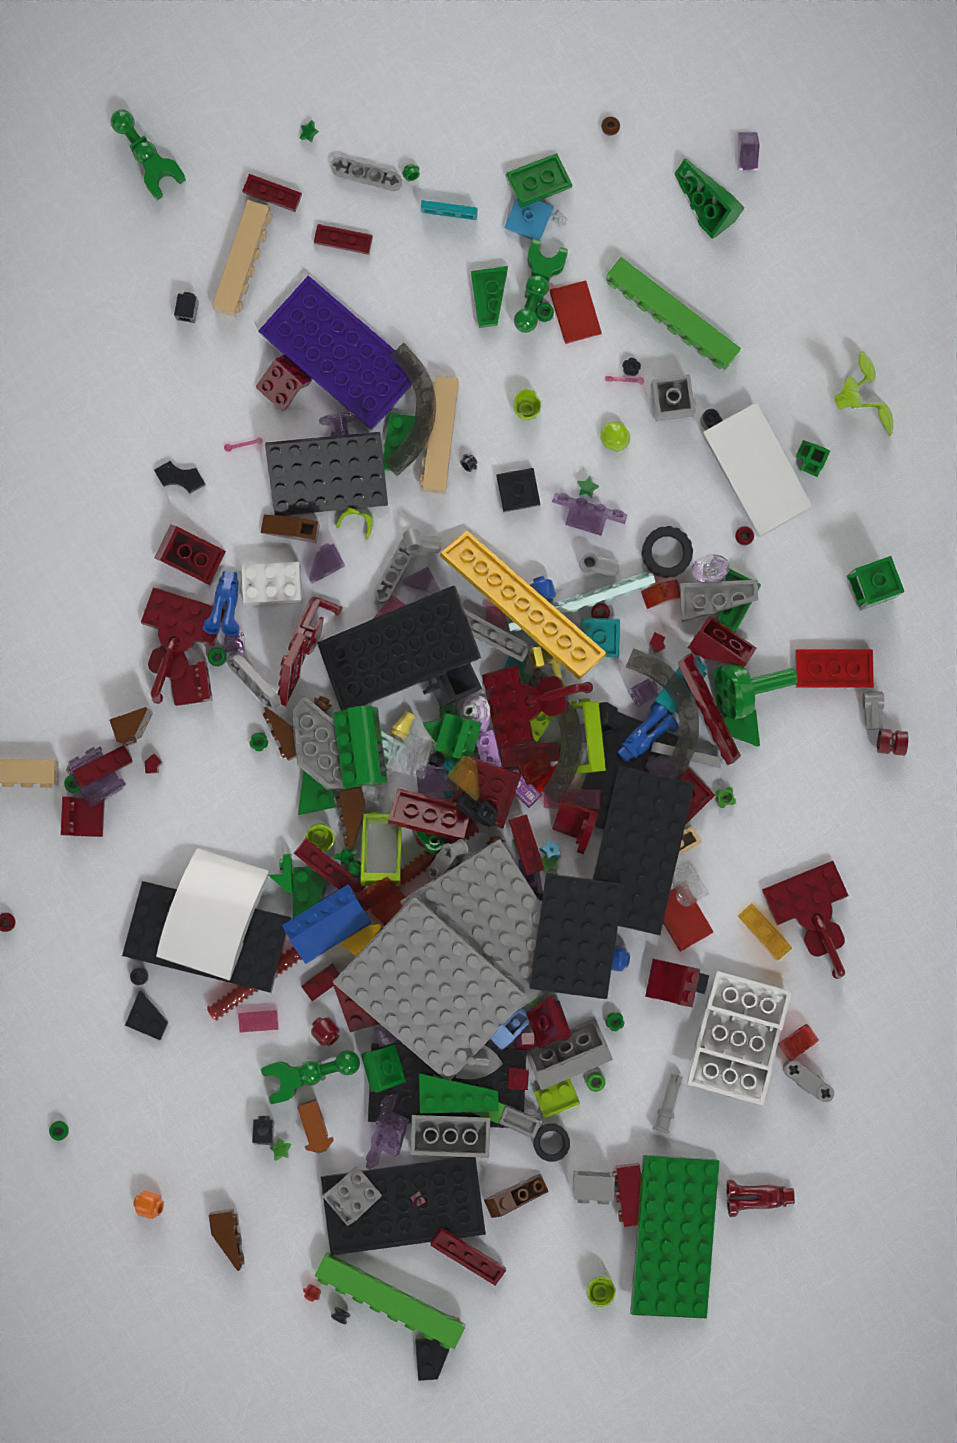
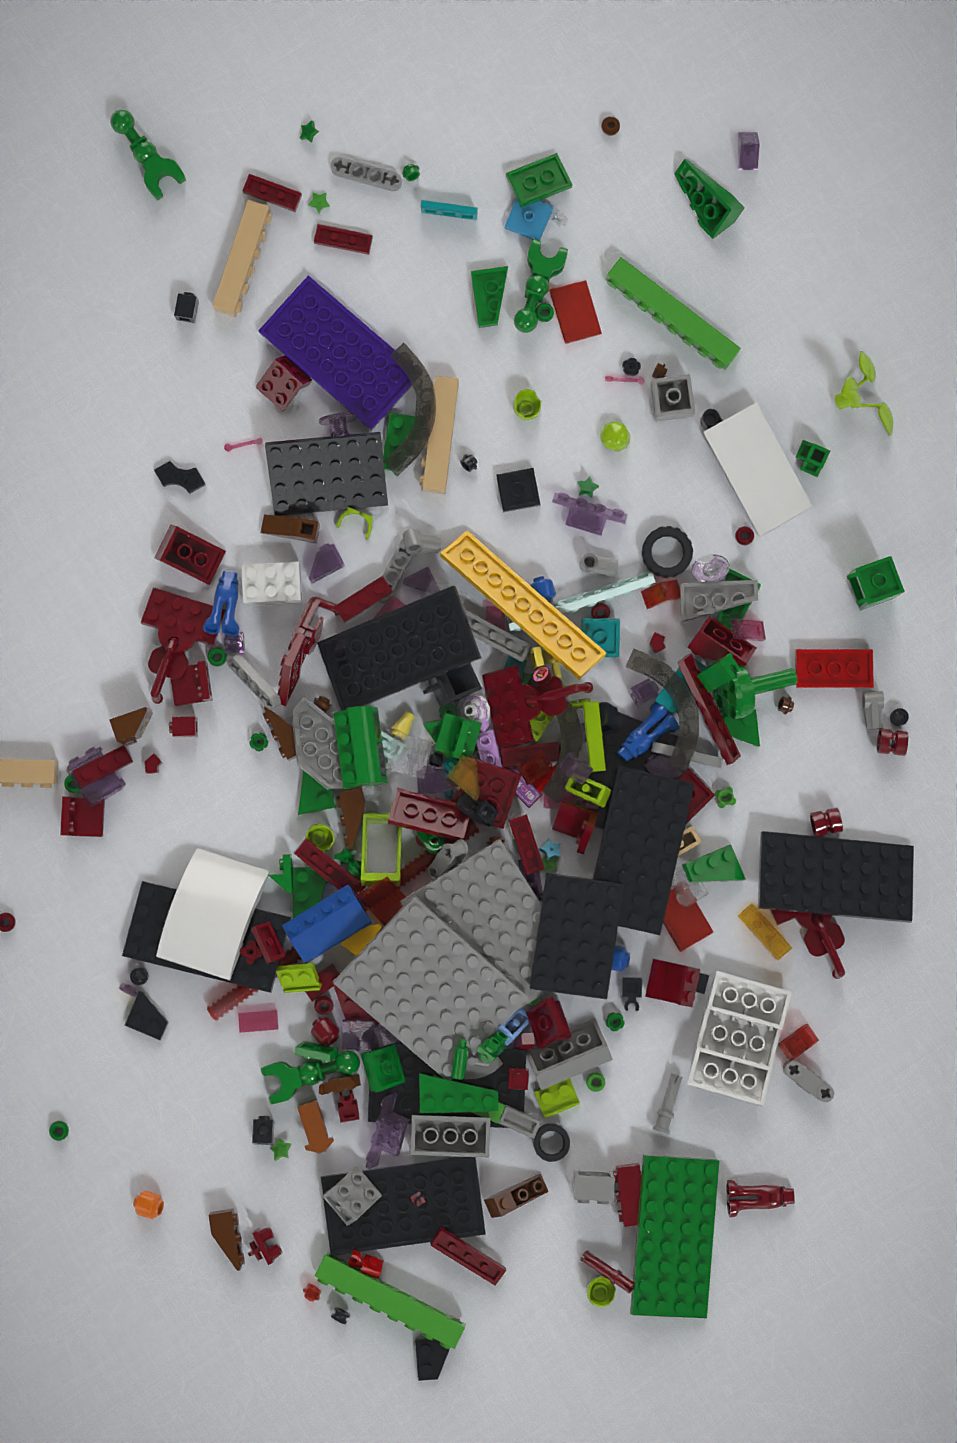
none -> clear purple tile [119,982,139,998]
none -> dark red brick [169,716,198,738]
none -> dark red plate [240,941,263,964]
none -> dark red hips [248,1227,283,1265]
none -> dark red plate [251,921,286,964]
none -> lime plate [276,963,322,993]
none -> green plate [295,1041,339,1063]
none -> bright green piece [308,192,330,213]
none -> dark red plate [314,996,334,1015]
none -> reddish brown piece [319,1074,361,1095]
none -> dark red plate [334,576,393,623]
none -> dark red plate [337,1090,359,1123]
none -> clear purple piece [342,1018,375,1051]
none -> red plate [348,1250,384,1279]
none -> green cylinder [451,1039,469,1079]
none -> green hips [476,1030,508,1063]
none -> tile [533,666,553,686]
none -> panel [559,752,593,784]
none -> lime brick [565,772,612,807]
none -> dark red pin [580,1250,635,1294]
none -> black plate [622,977,642,1011]
none -> reddish brown plate [652,363,668,379]
none -> green wing [682,844,746,883]
none -> green hinge [697,653,740,693]
none -> clear pink tile [731,618,766,641]
none -> black plate [758,831,914,923]
none -> reddish brown plate [778,696,794,715]
none -> dark red wheel [810,808,843,837]
none -> black bush [890,708,909,726]

